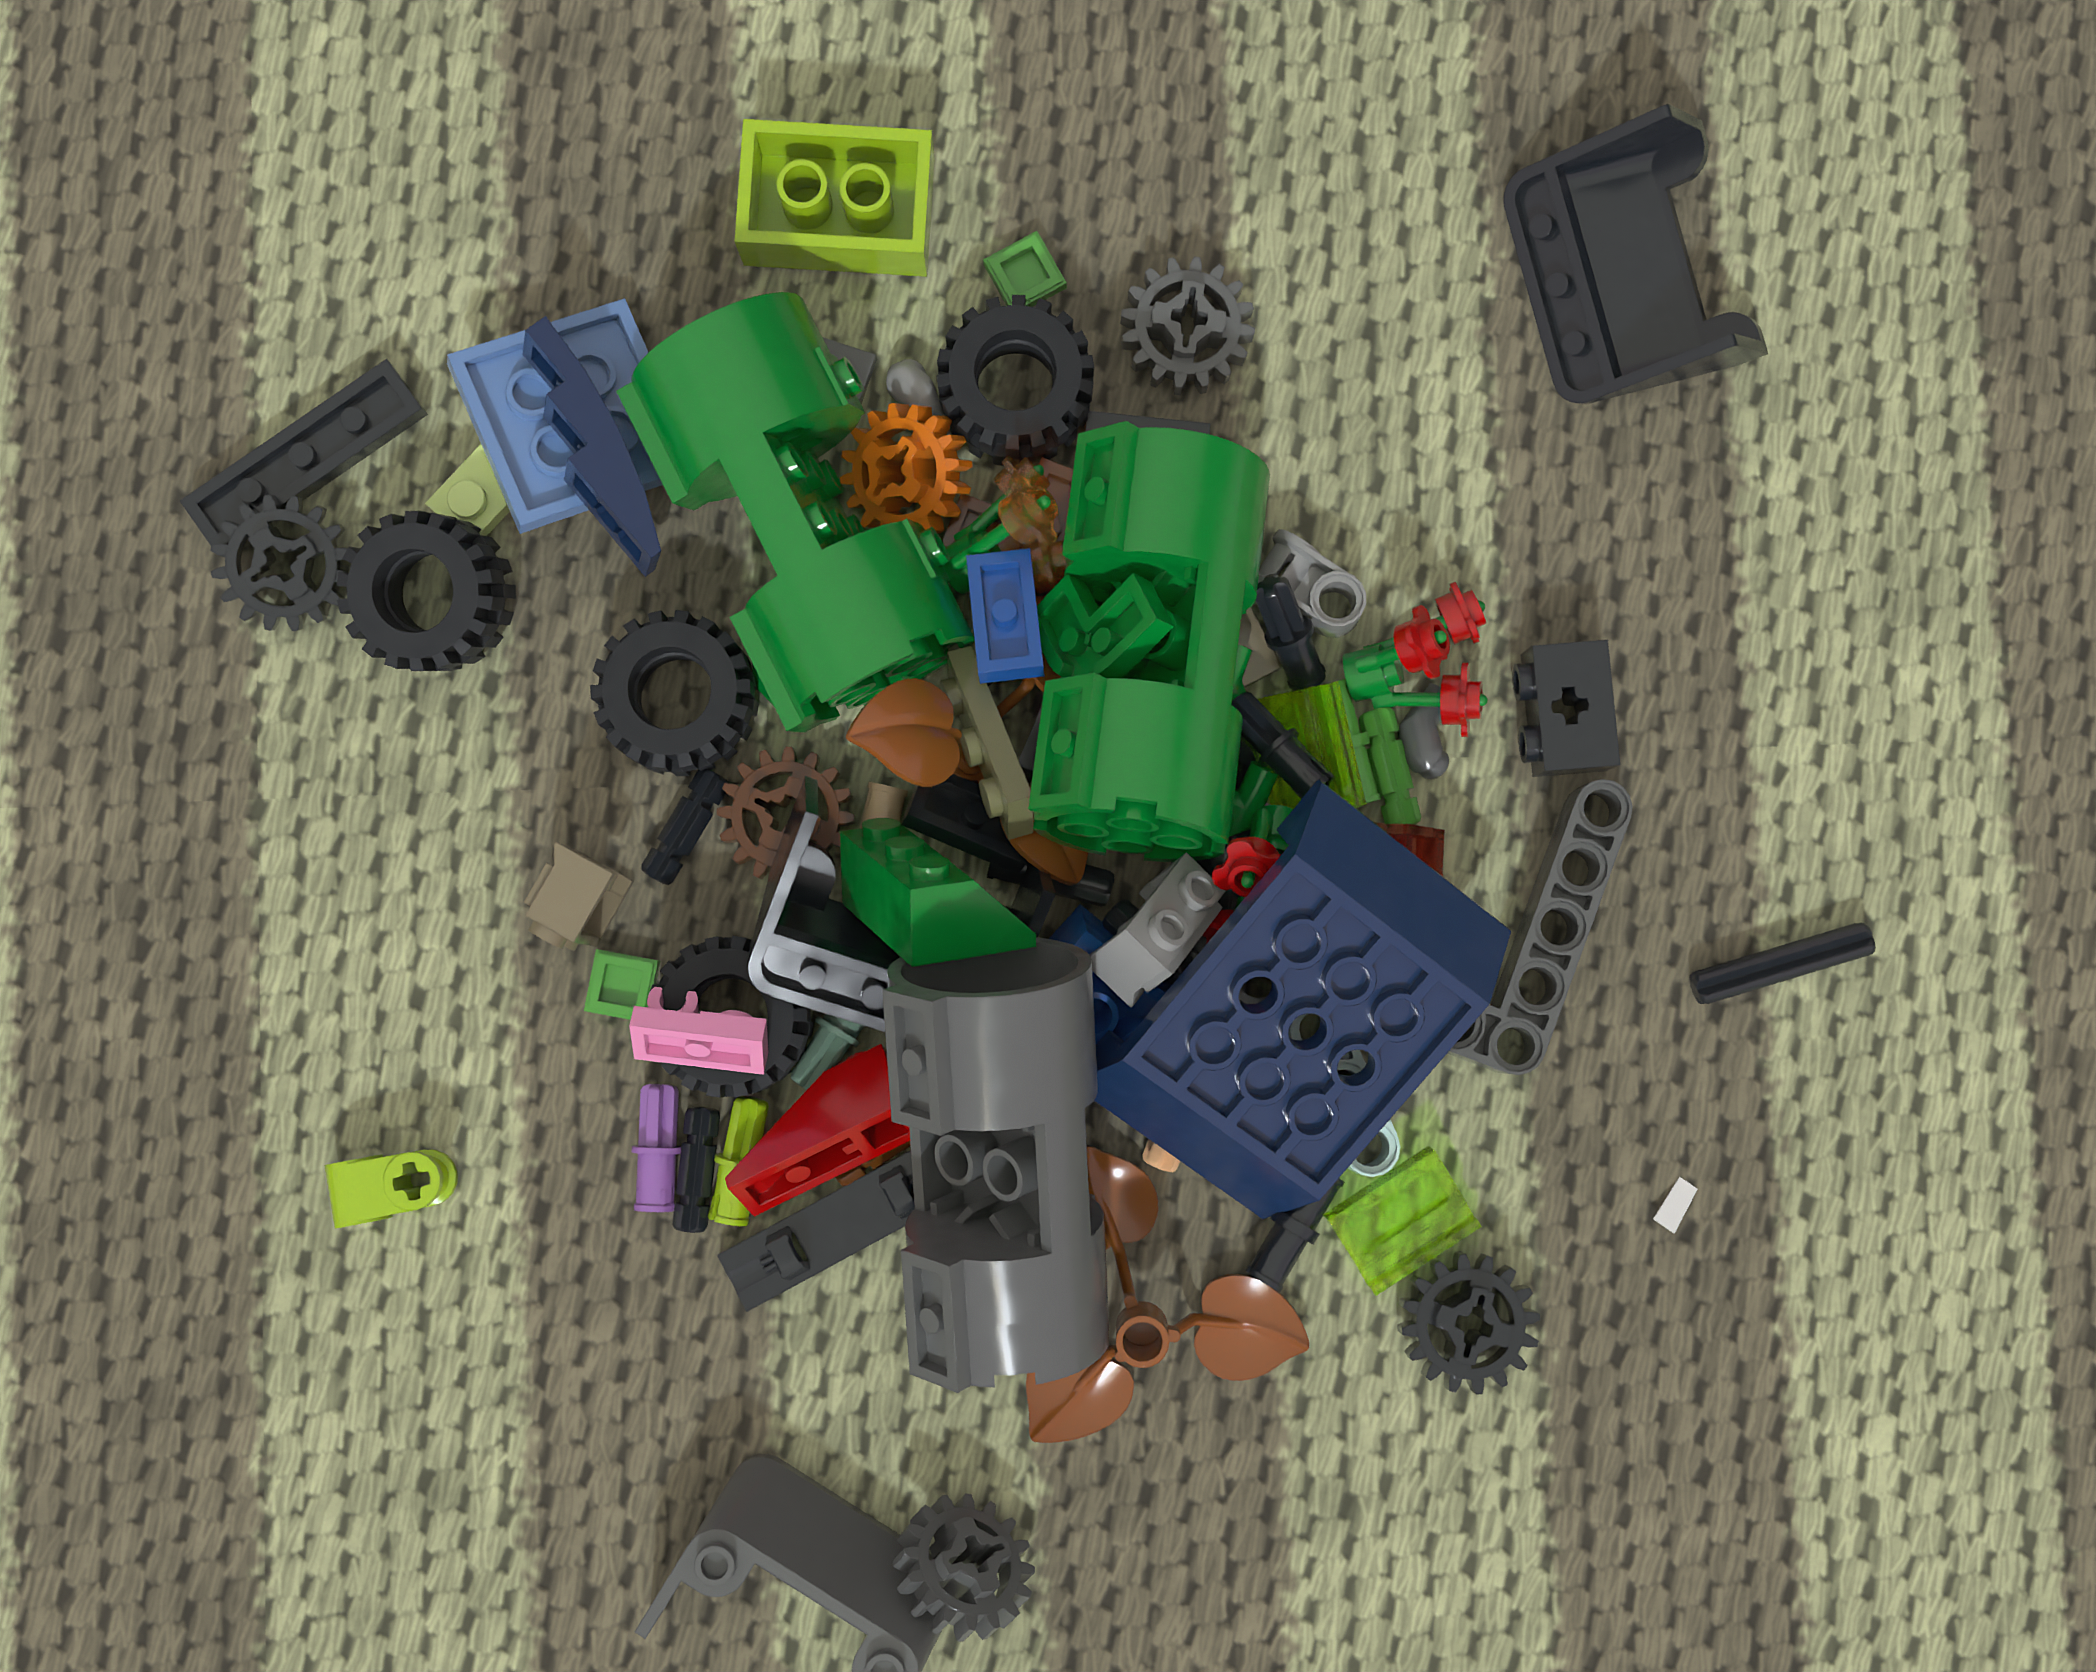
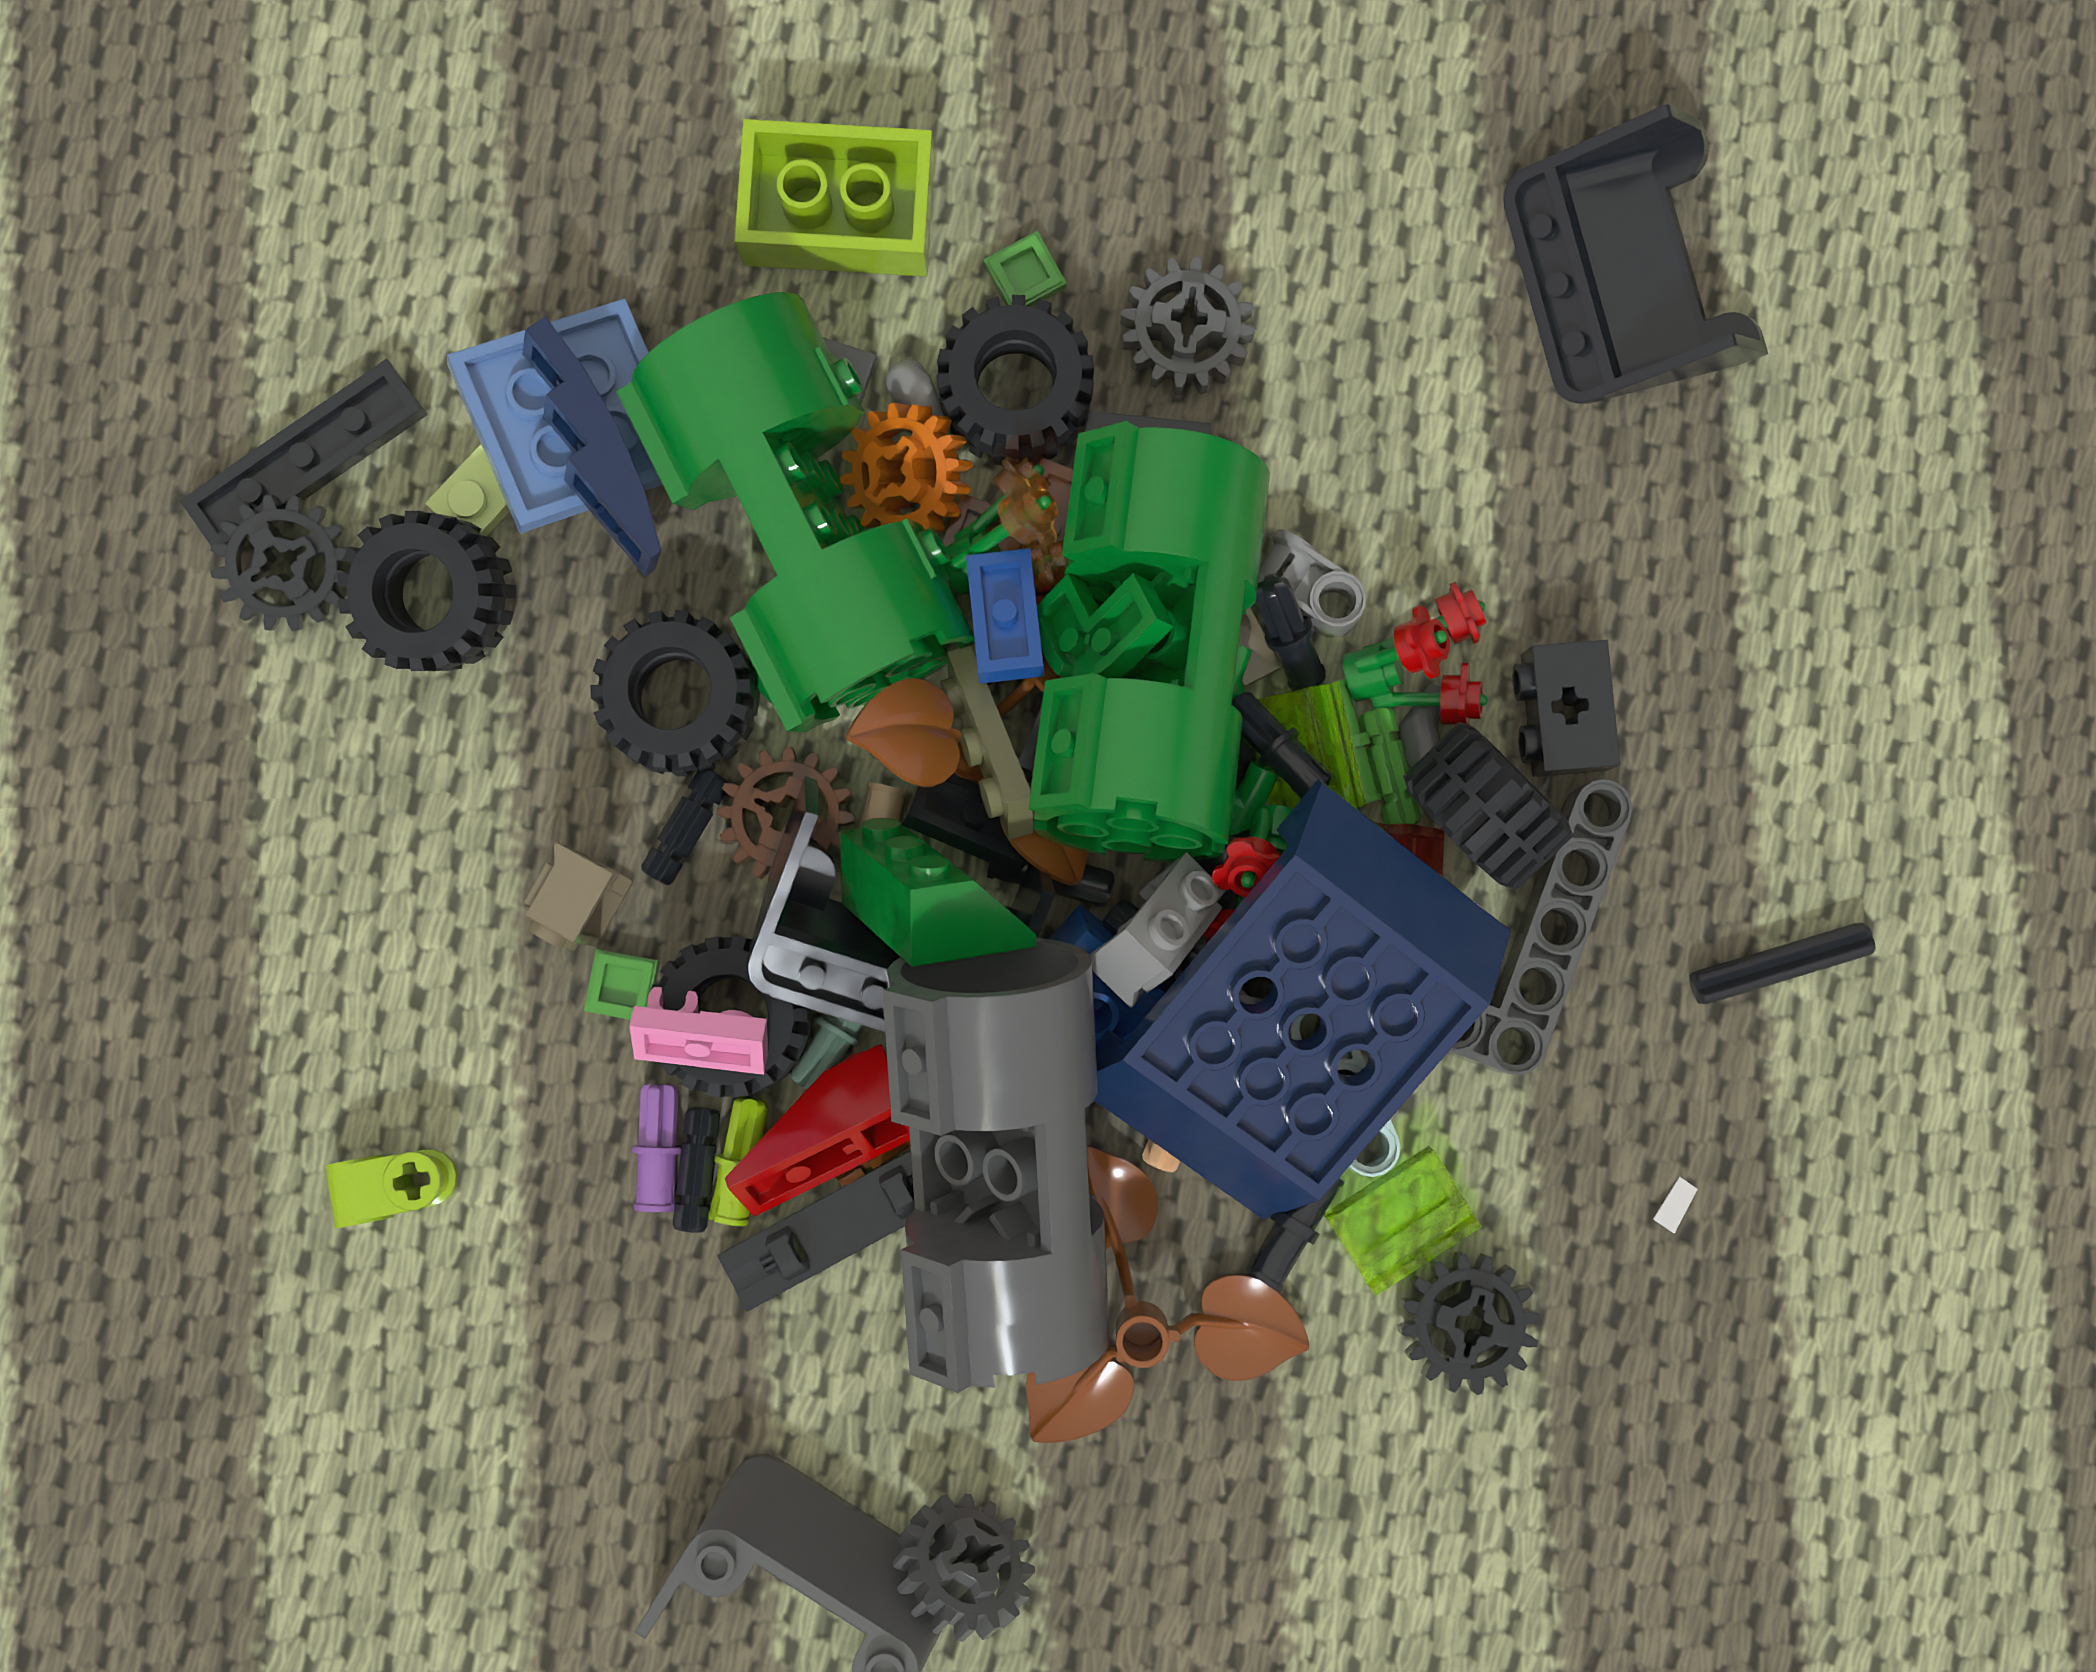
none -> black tyre [1403,722,1573,890]

